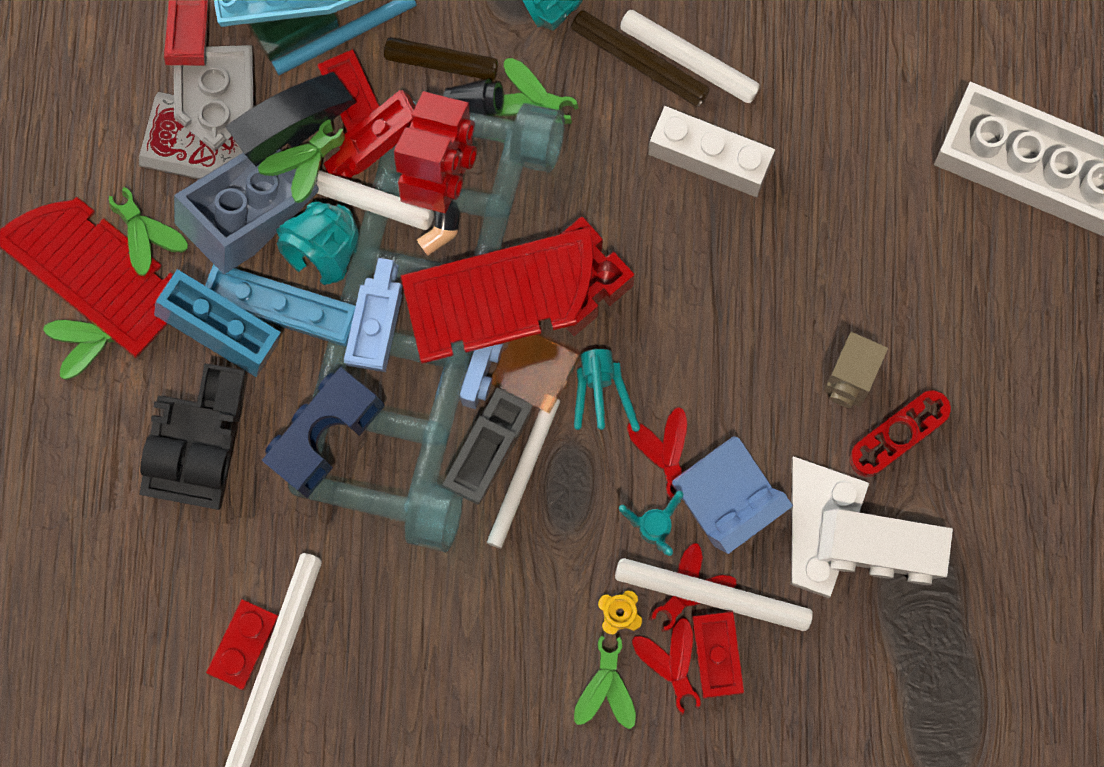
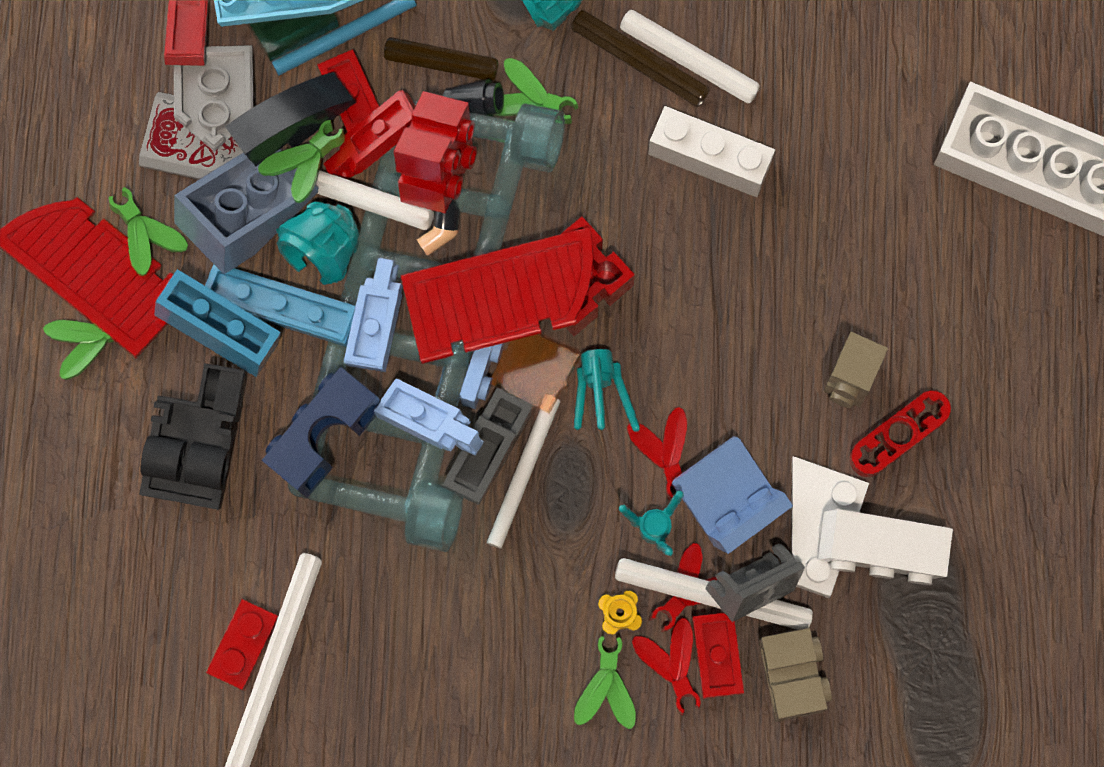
none -> light blue hinge [374,379,484,455]
none -> dark grey hinge [705,544,805,622]
none -> dark tan brick [759,628,832,722]

